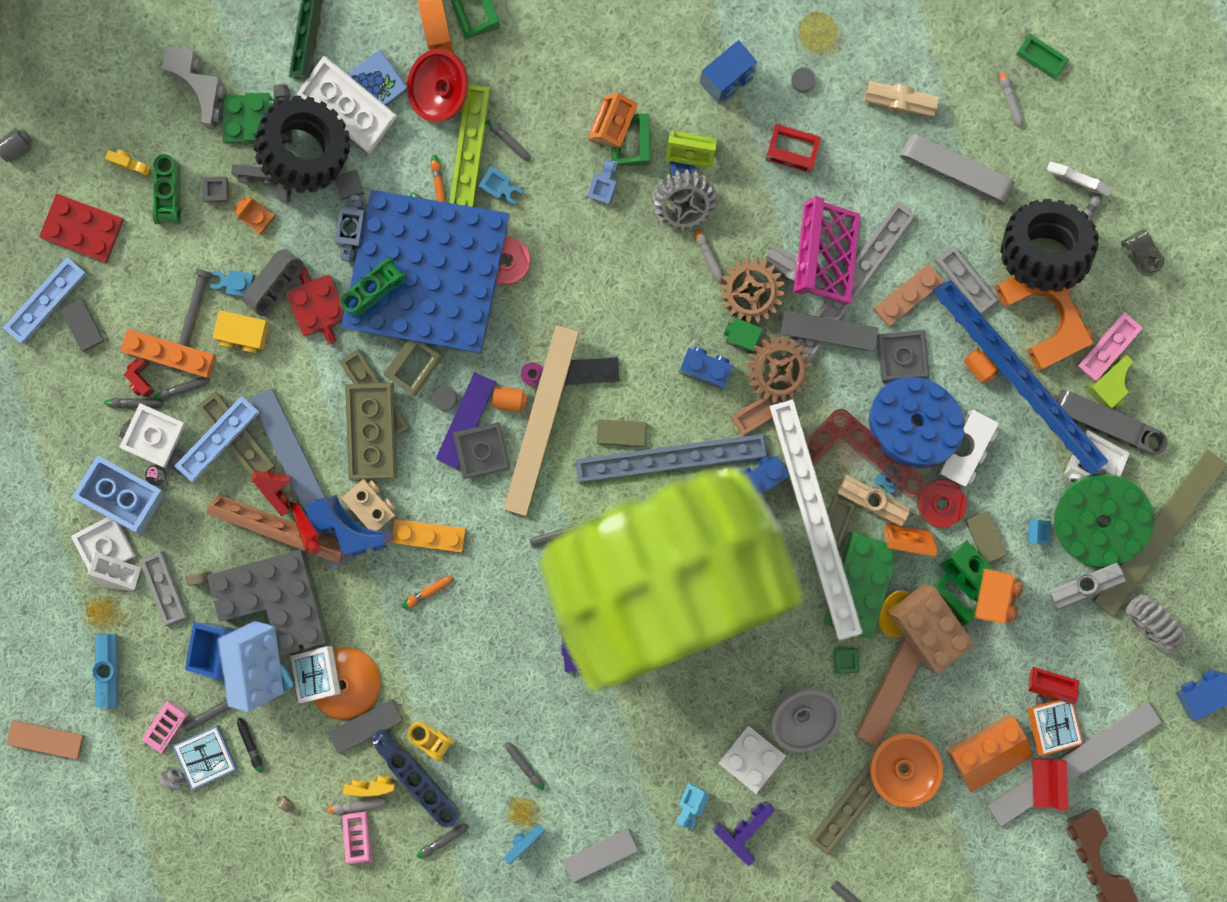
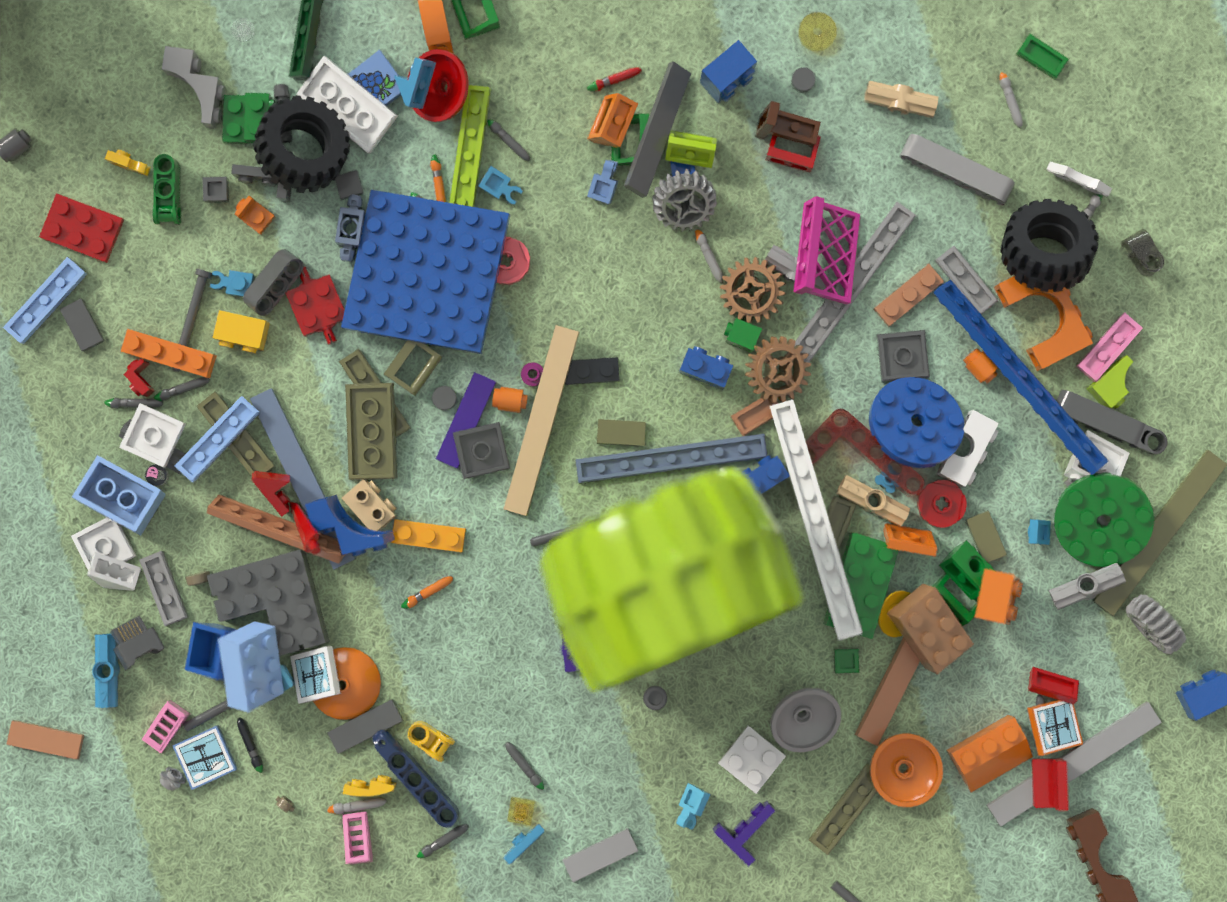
clear yellow tile [85,596,115,625] -> none
green piece [340,257,407,317] -> none
dark grey tile [779,310,879,352] -> none
none -> dark grey piece [111,616,165,671]
none -> dark azure slope [394,57,436,109]
none -> red piece [587,67,642,91]
none -> dark grey tile [624,61,691,198]
none -> dark grey tile [643,686,667,710]
none -> reddish brown bracket [755,101,821,147]

